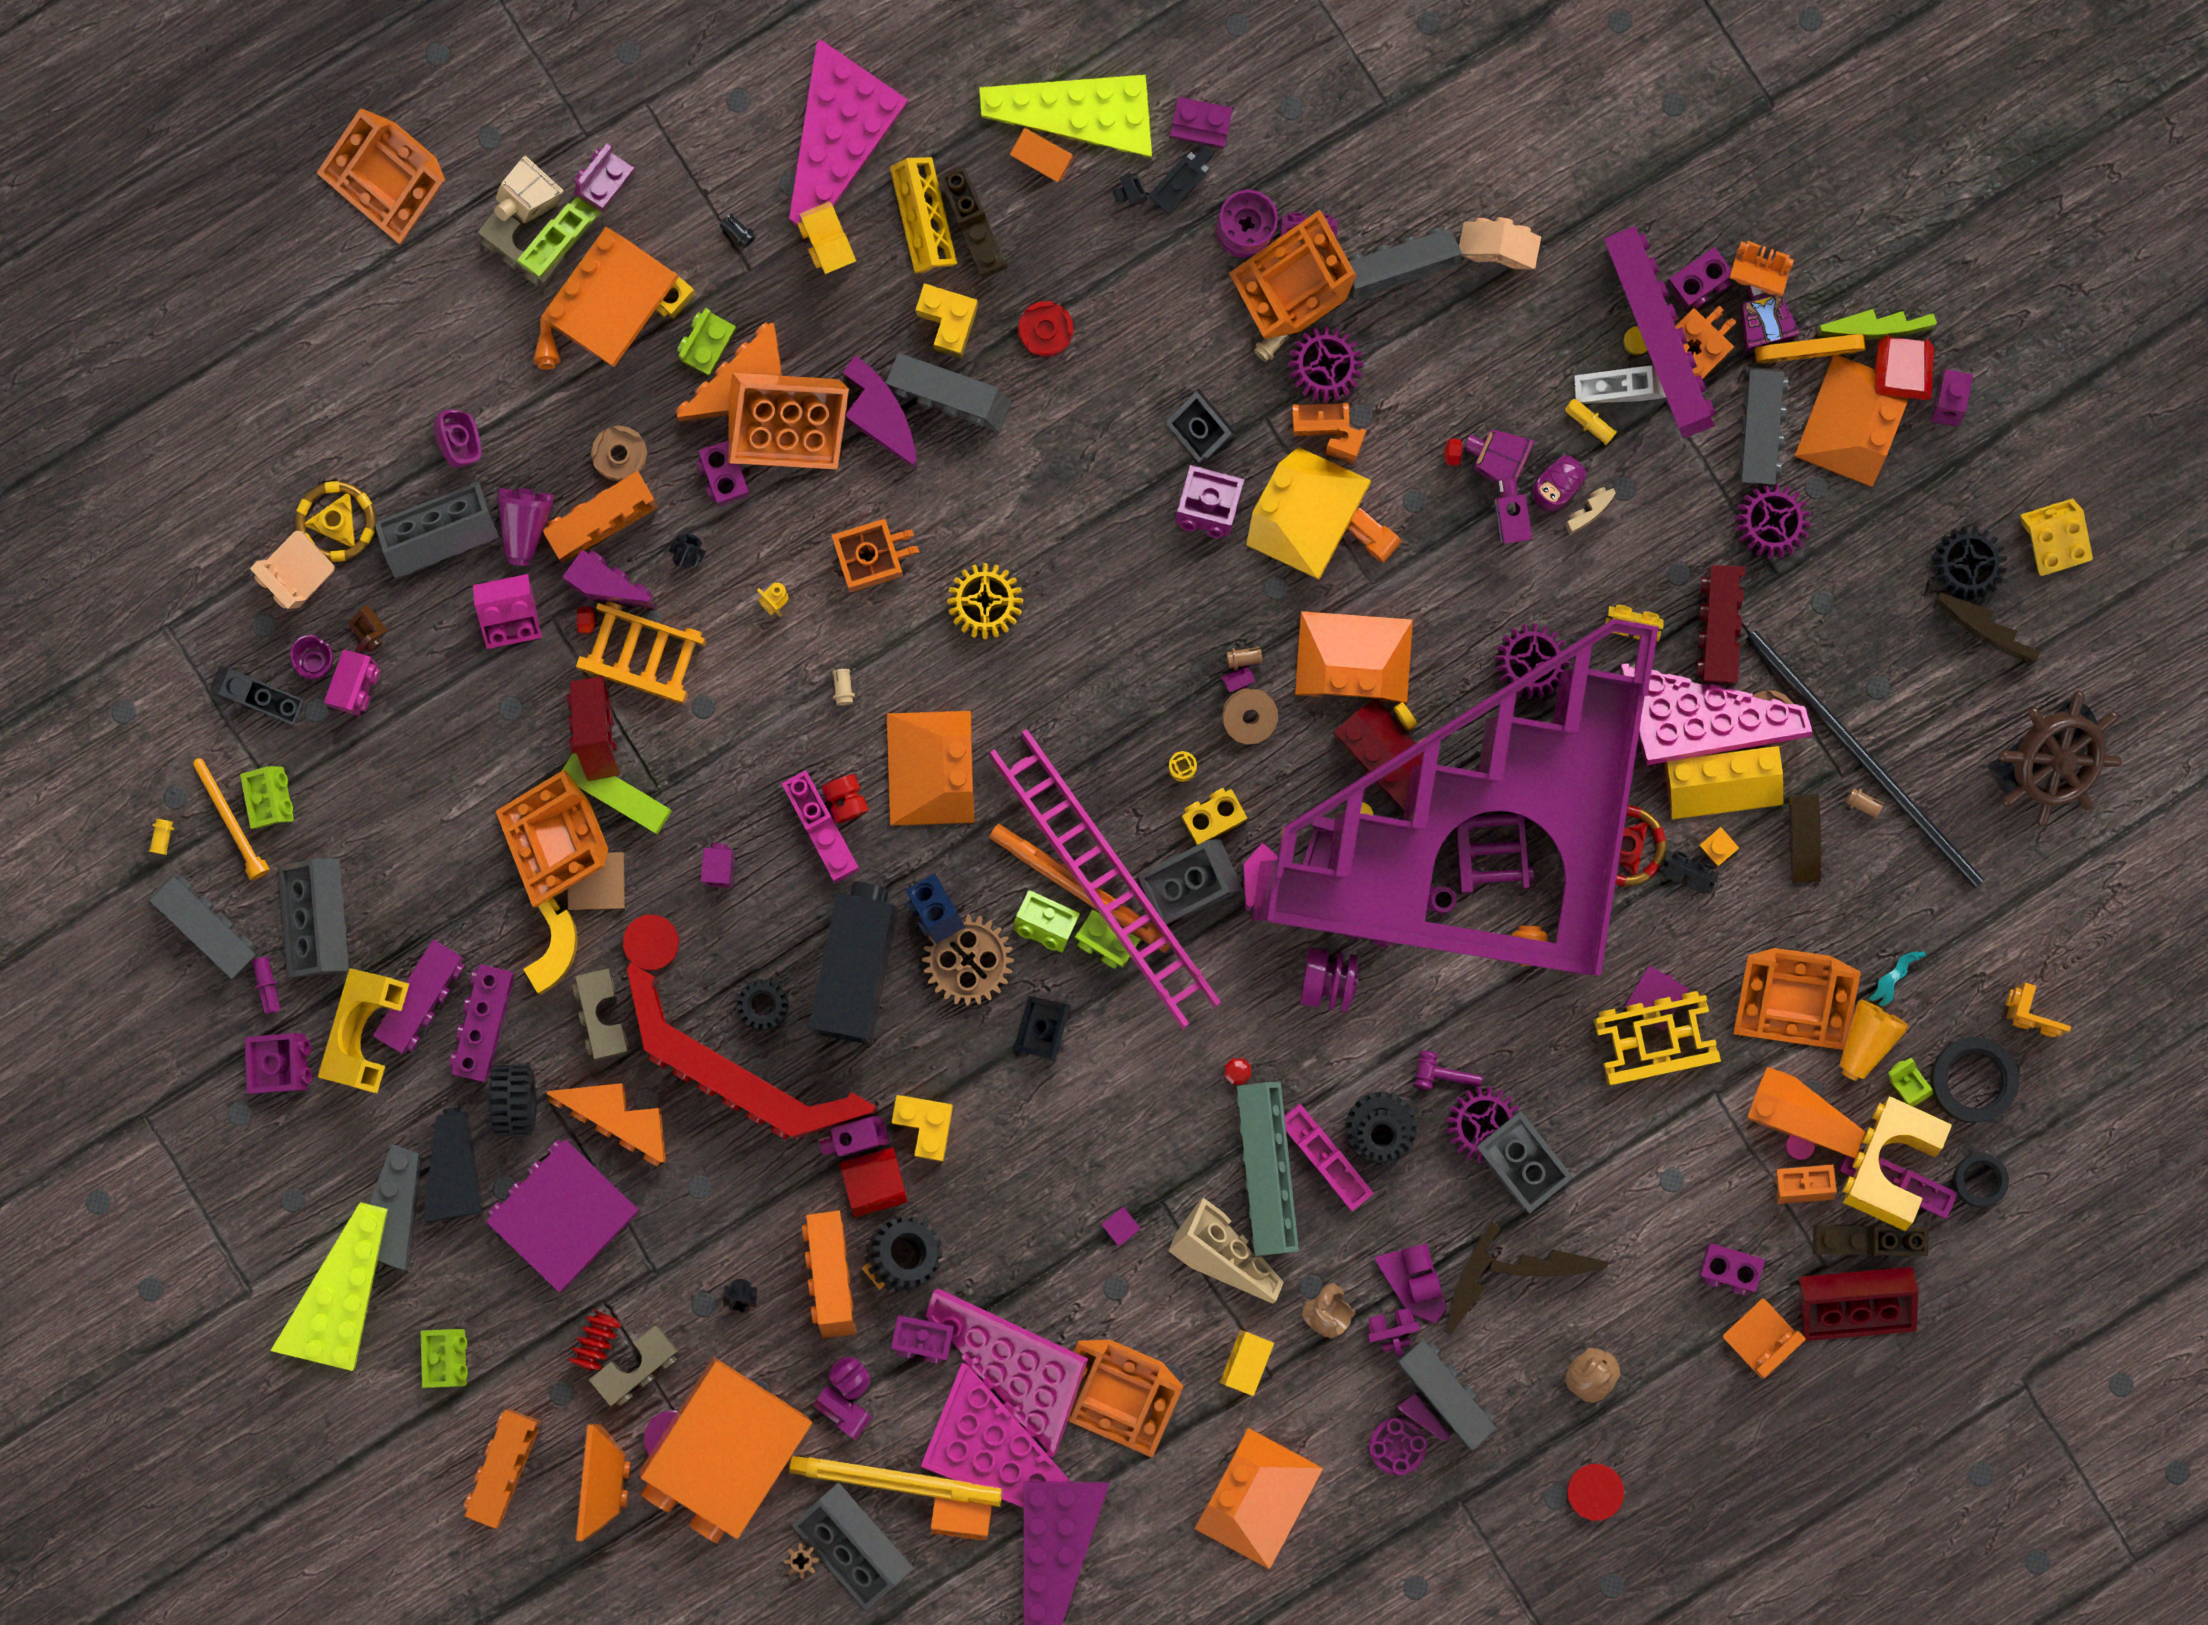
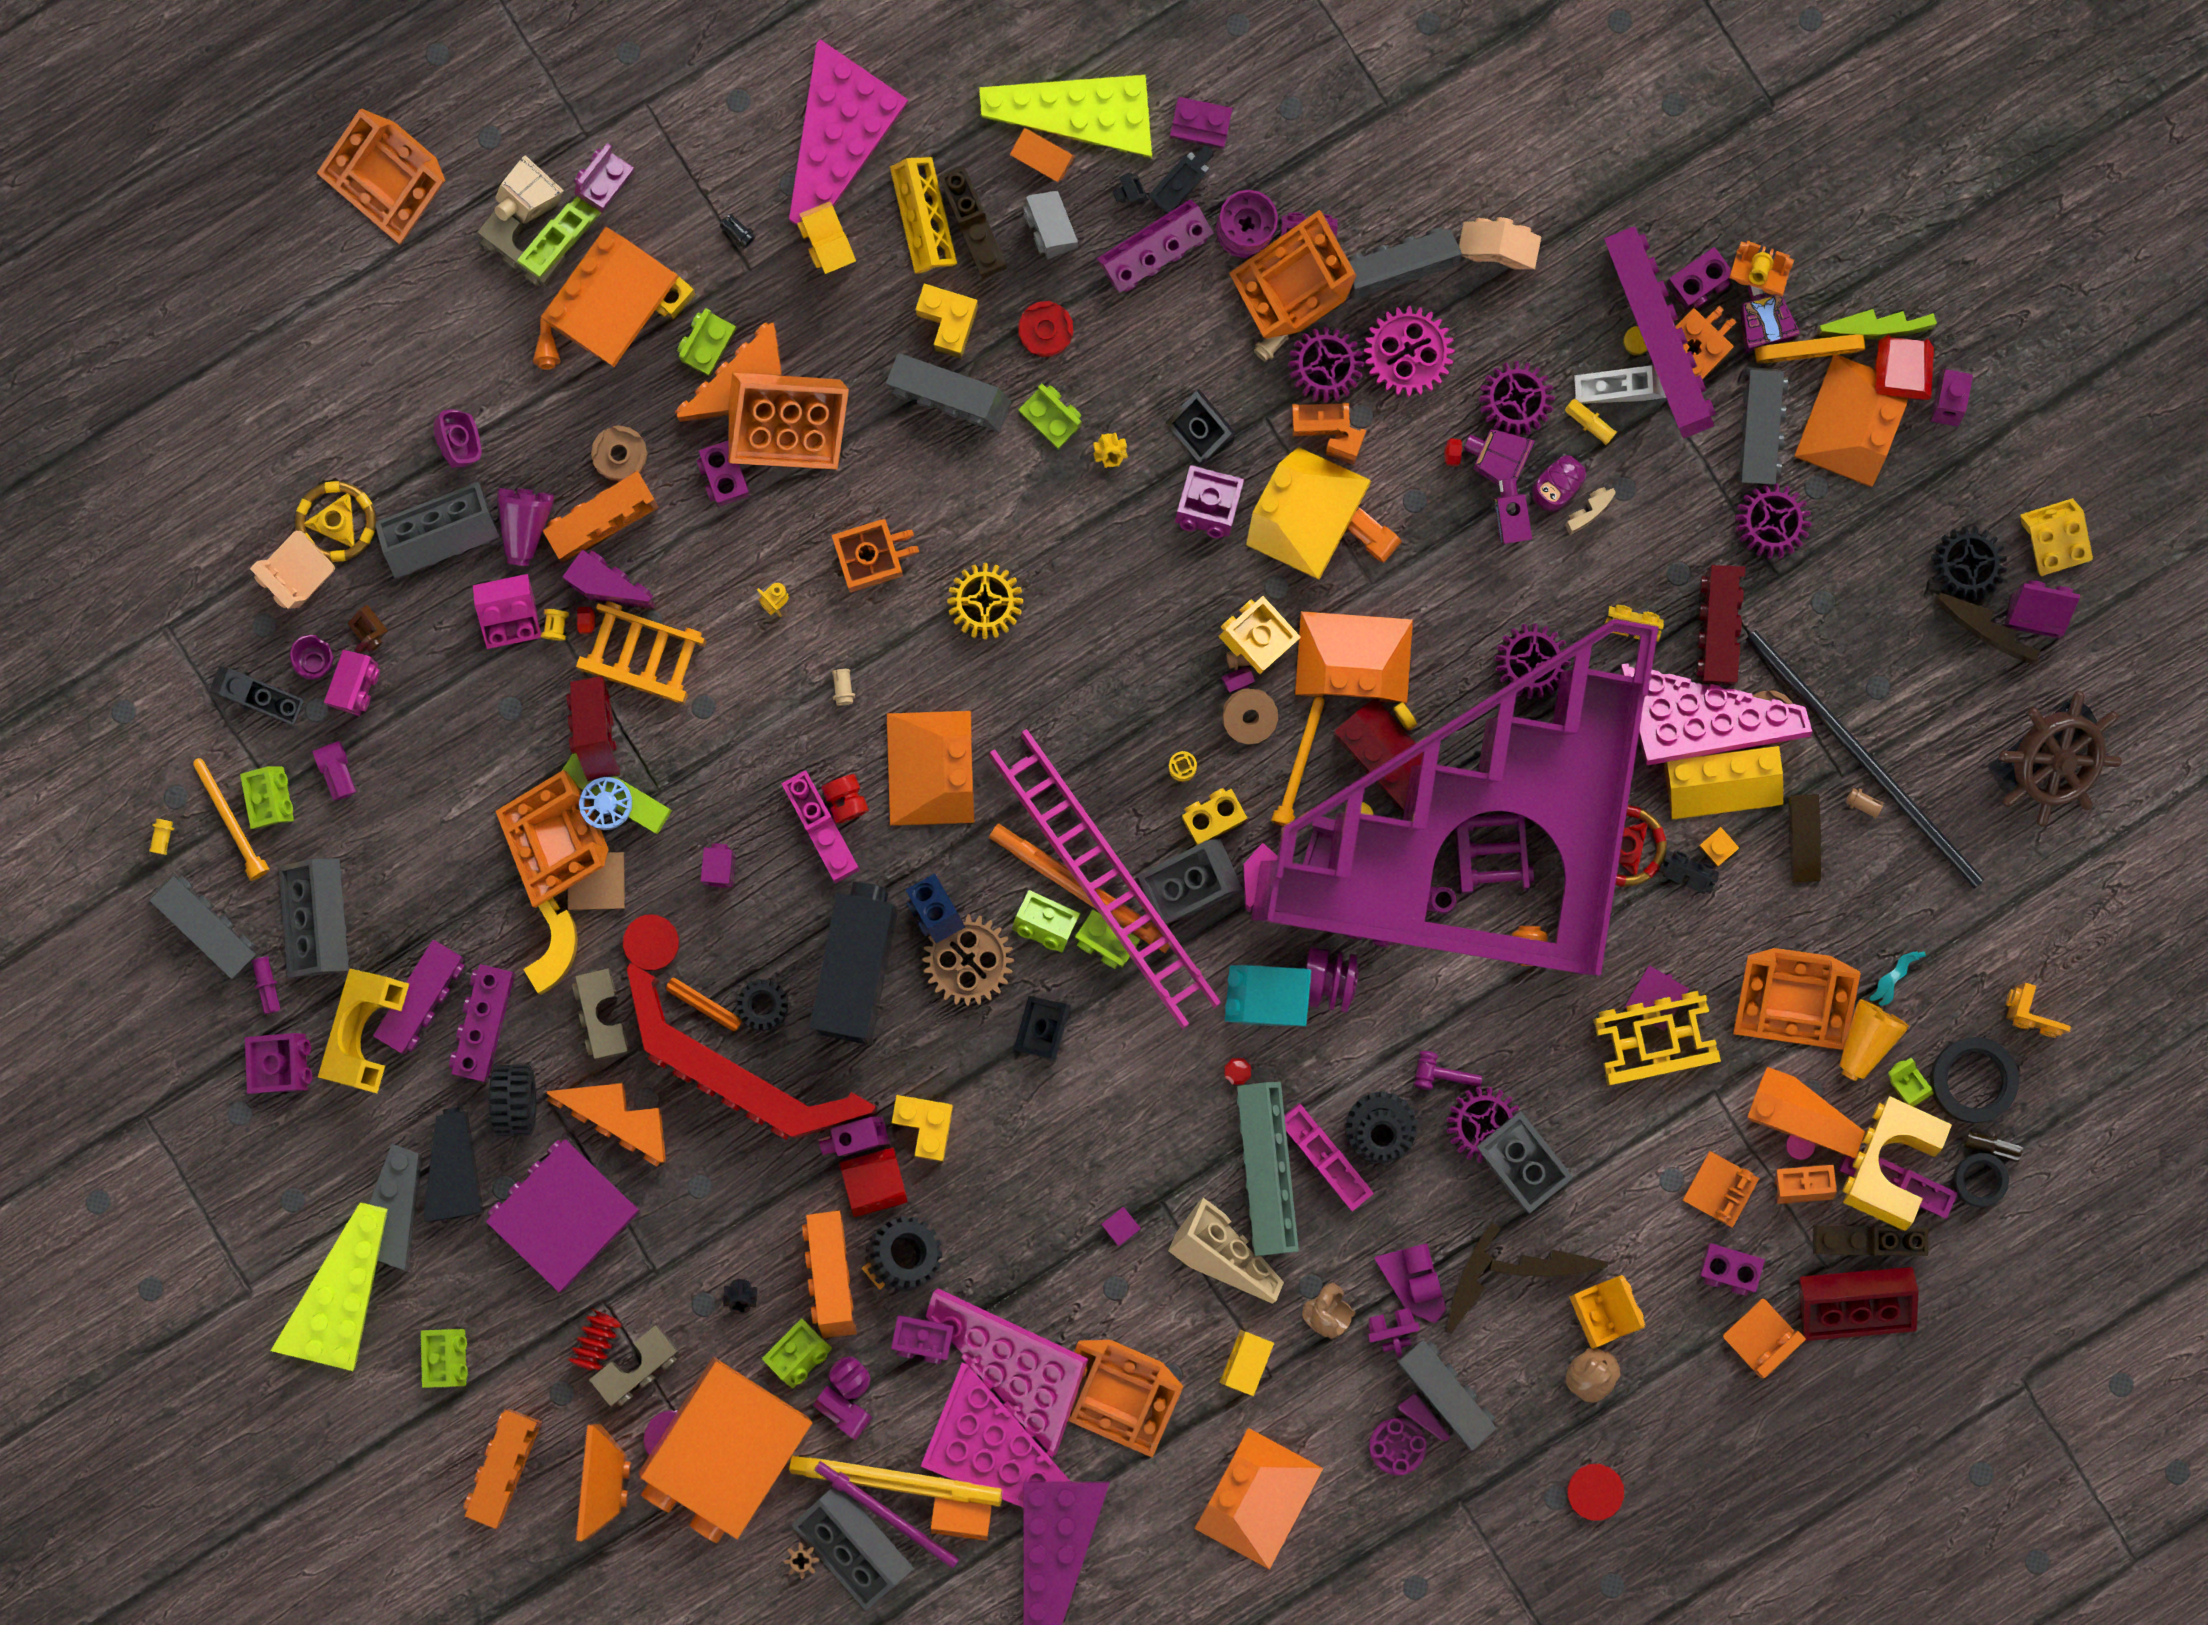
black gear [668,534,706,569] -> none
magenta slope [842,355,917,468] -> none
none -> magenta piece [313,741,357,801]
none -> yellow bush [540,609,569,641]
none -> light blue wheel [579,777,632,830]
none -> orange axle [666,978,742,1032]
none -> lime bracket [762,1318,832,1388]
none -> magenta bar [814,1461,959,1568]
none -> lime bracket [1018,383,1082,450]
none -> light grey slope [1023,191,1078,260]
none -> yellow gear [1093,432,1128,468]
none -> magenta brick [1097,199,1214,293]
none -> yellow plate [1218,596,1301,674]
none -> teal slope [1225,965,1311,1026]
none -> light orange piece [1271,696,1325,827]
none -> dark pink gear [1363,306,1455,398]
none -> magenta gear [1479,361,1555,436]
none -> light orange bracket [1569,1275,1645,1349]
none -> orange hinge [1683,1151,1759,1228]
none -> yellow pin [1749,252,1774,285]
none -> dark brown axle [1964,1130,2023,1162]
none -> magenta slope [2005,580,2080,639]

